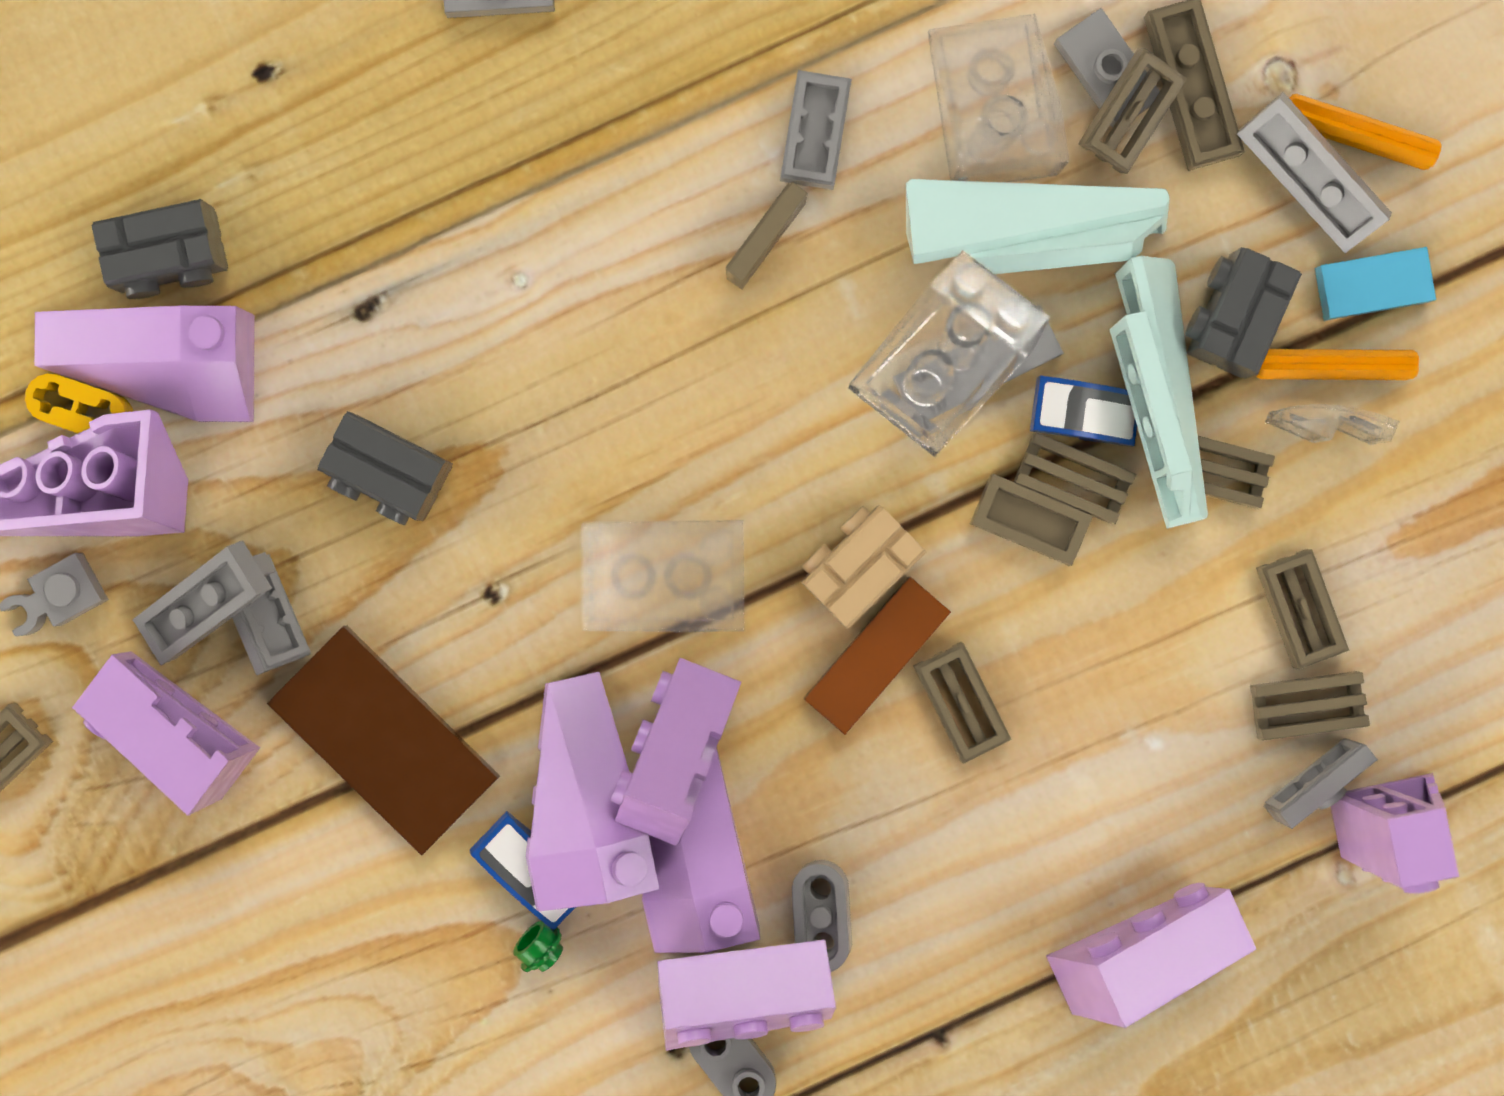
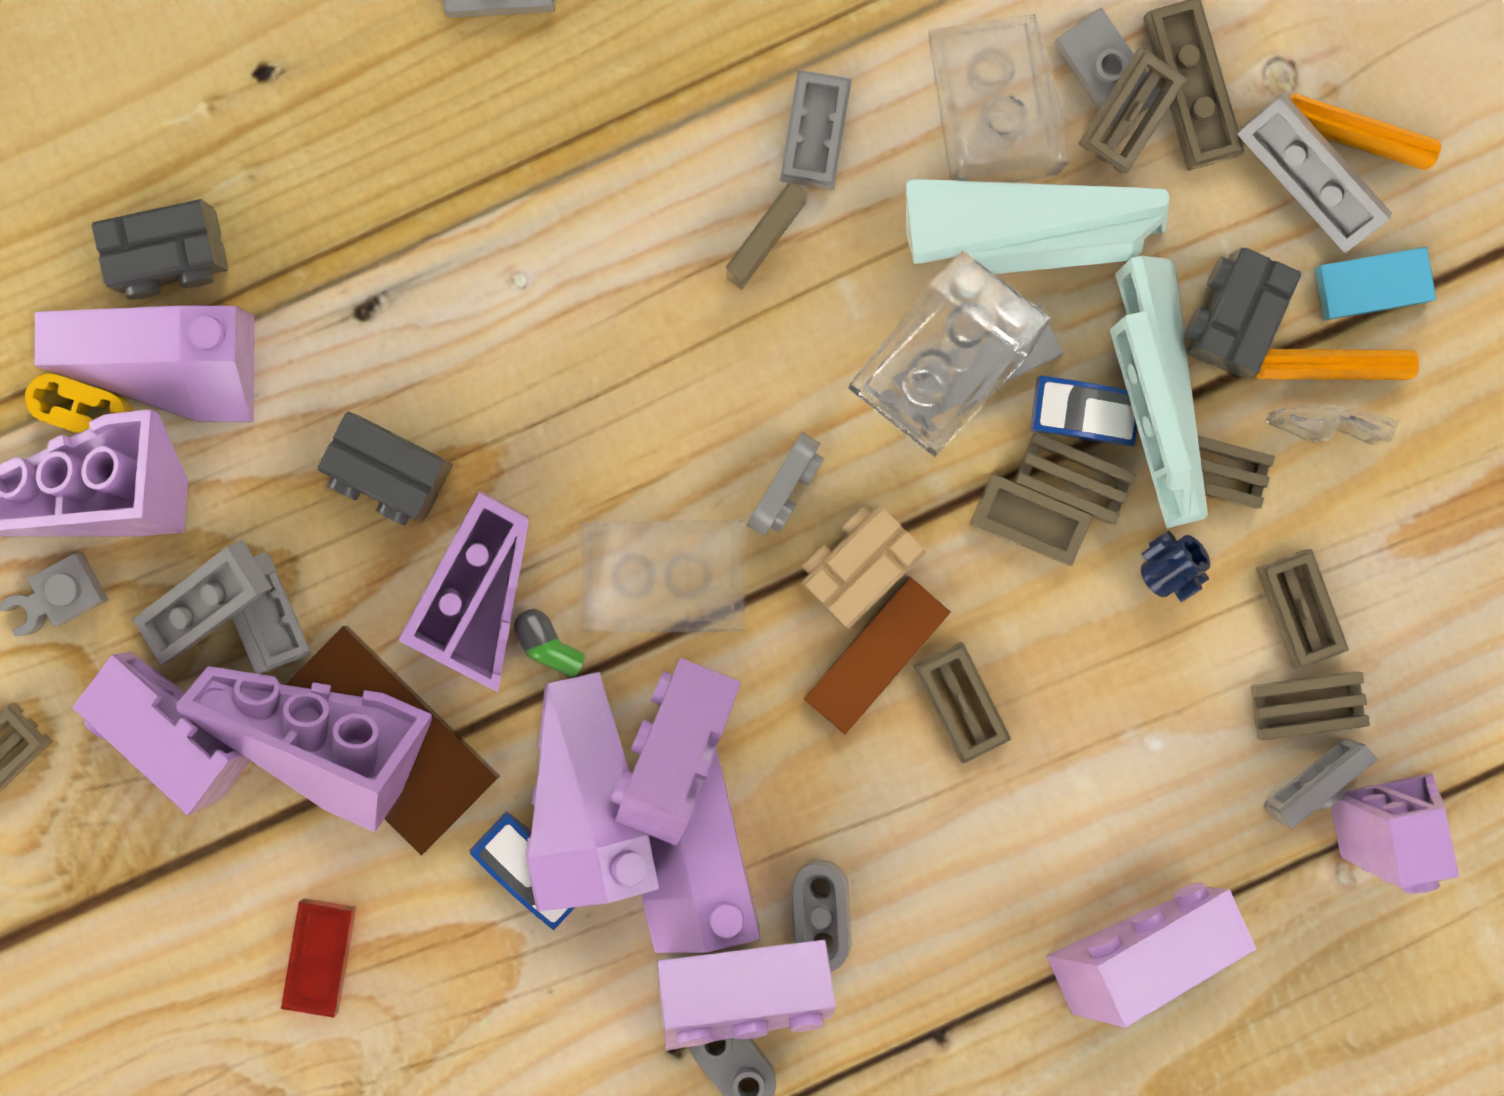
green plate [513,921,563,972] -> none
none -> lavender wedge [176,666,432,832]
none -> clear red tile [281,898,356,1018]
none -> lavender wedge [398,490,529,692]
none -> arm [514,609,585,677]
none -> light grey plate [746,432,824,536]
none -> dark blue gear [1141,531,1210,602]

